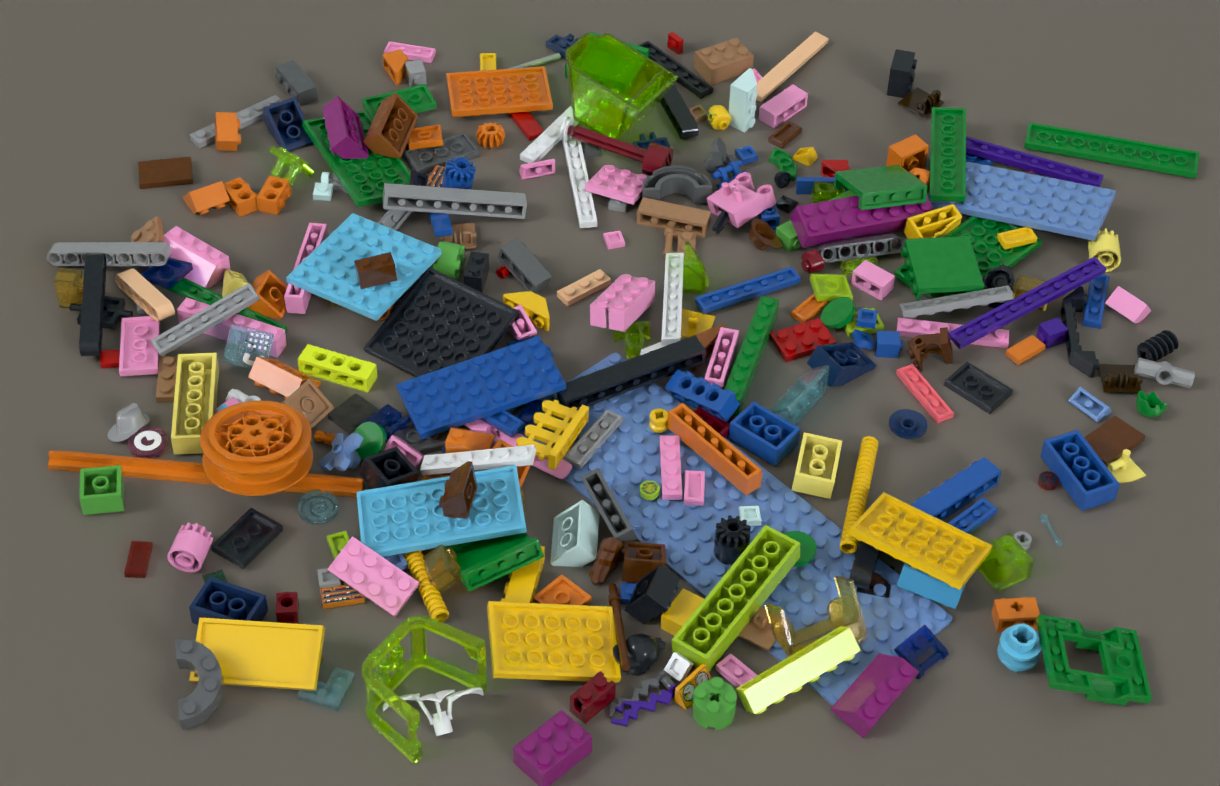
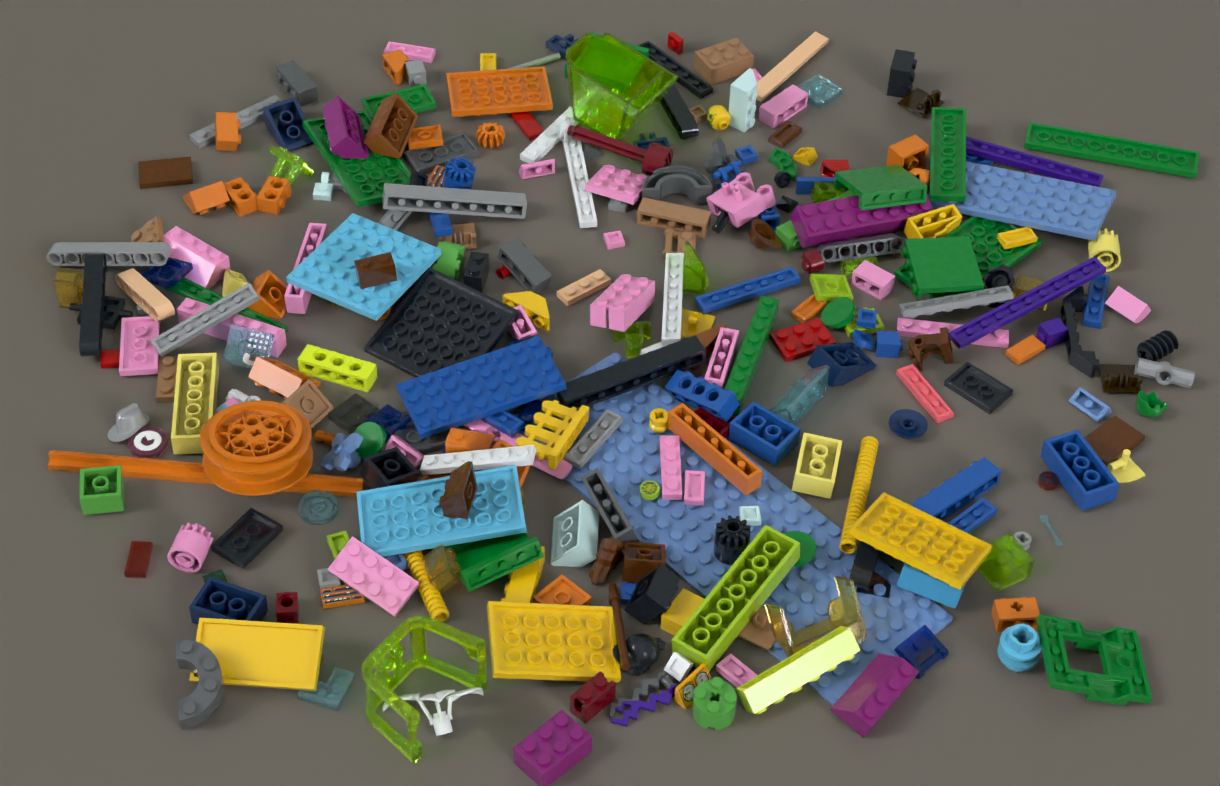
none -> clear light blue plate [797,74,843,108]

